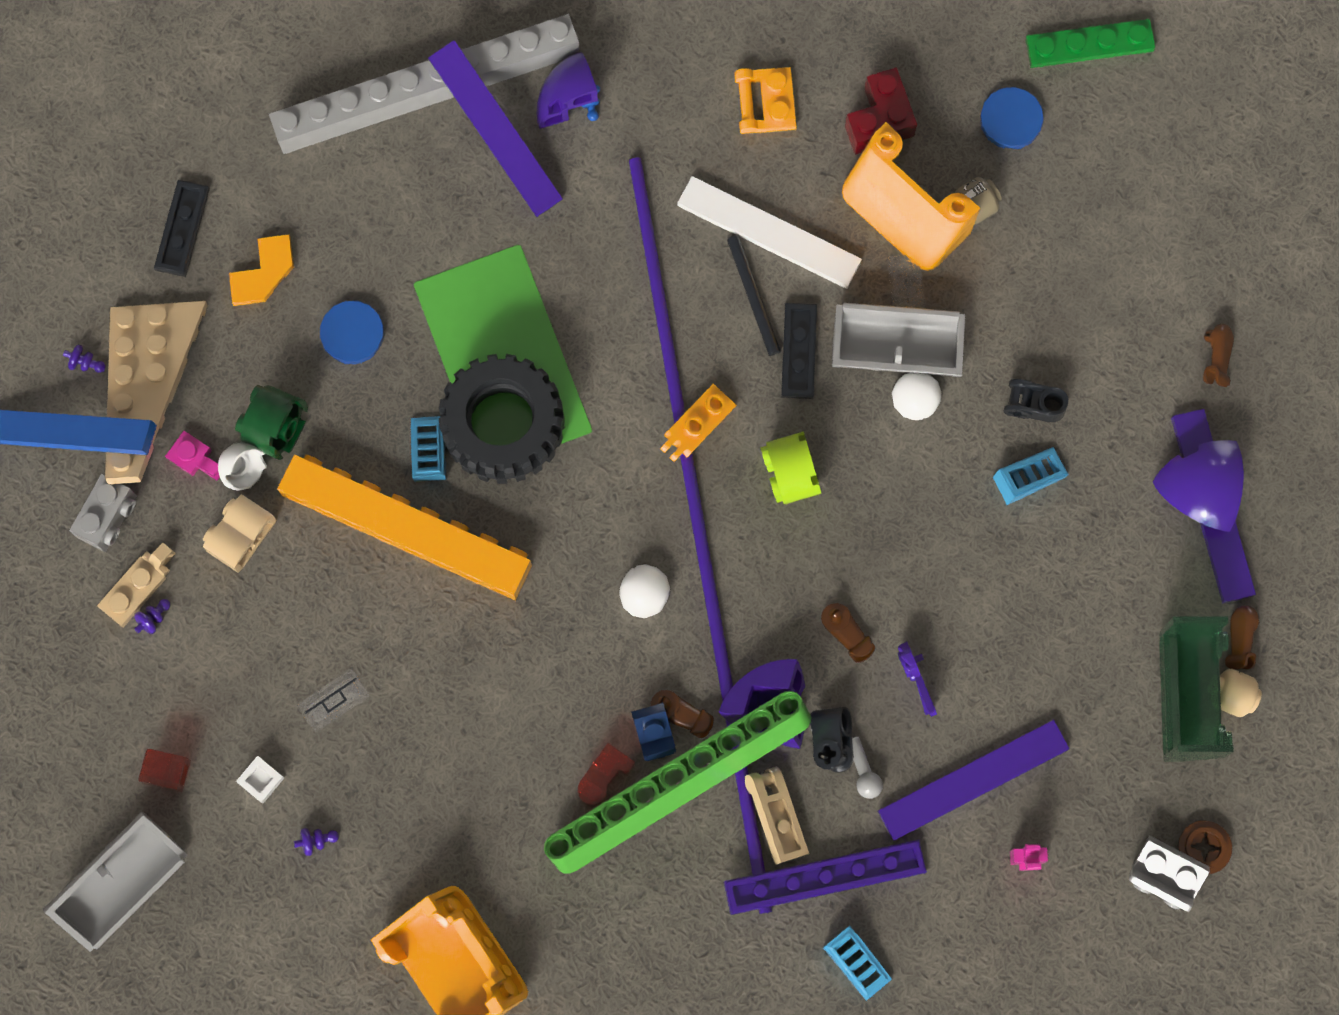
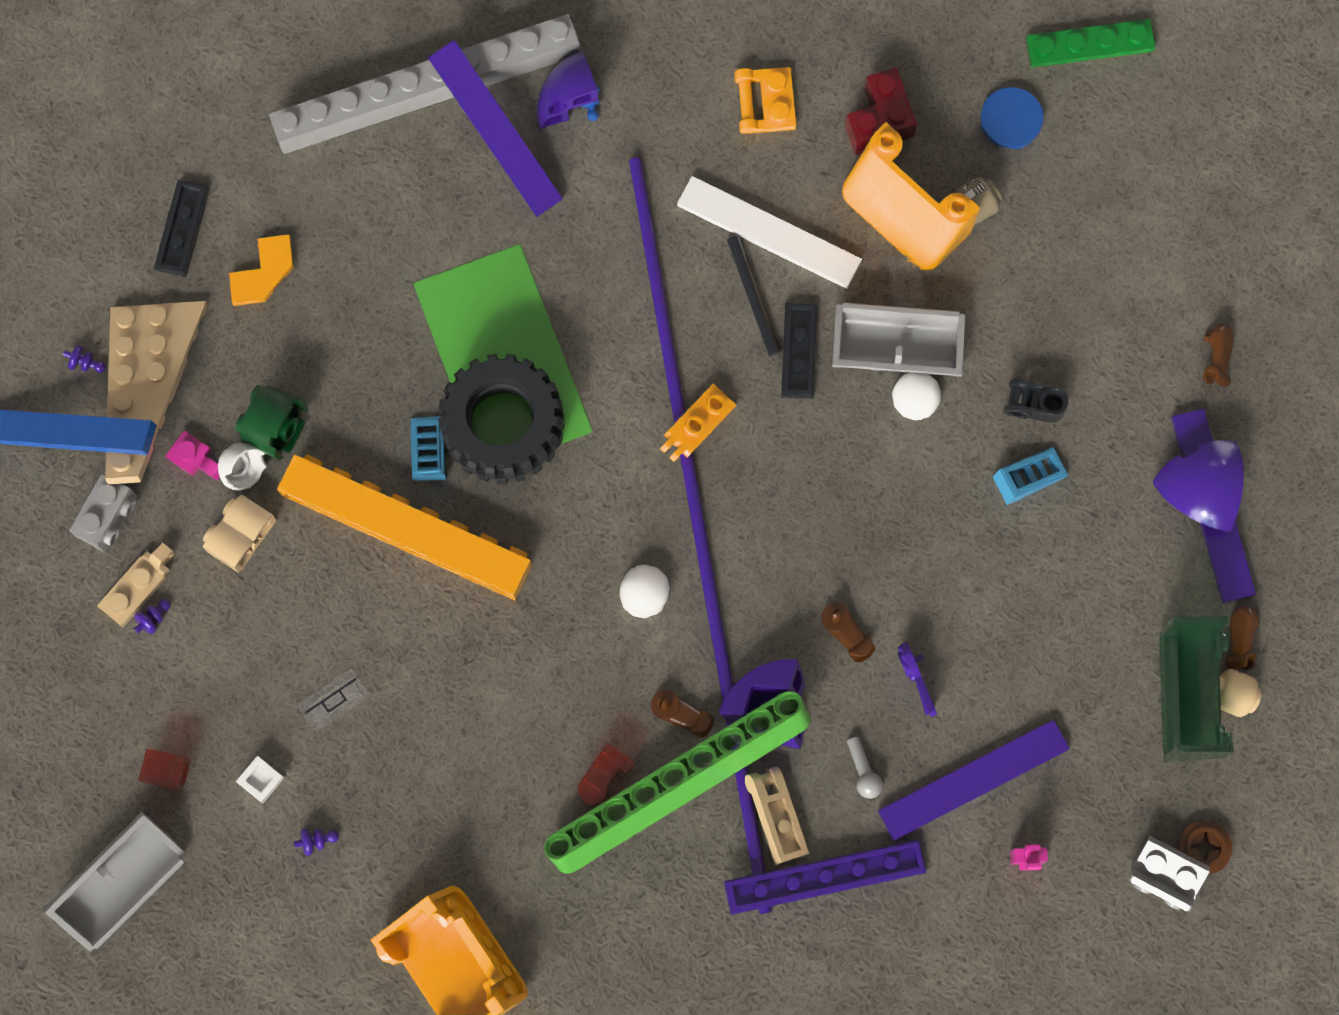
blue tile [320,301,384,364] -> none
dark blue bracket [631,703,677,761] -> none
lime brick [760,431,822,505] -> none
black piece [810,707,854,773] -> none
dark azure slope [823,926,892,1001] -> none

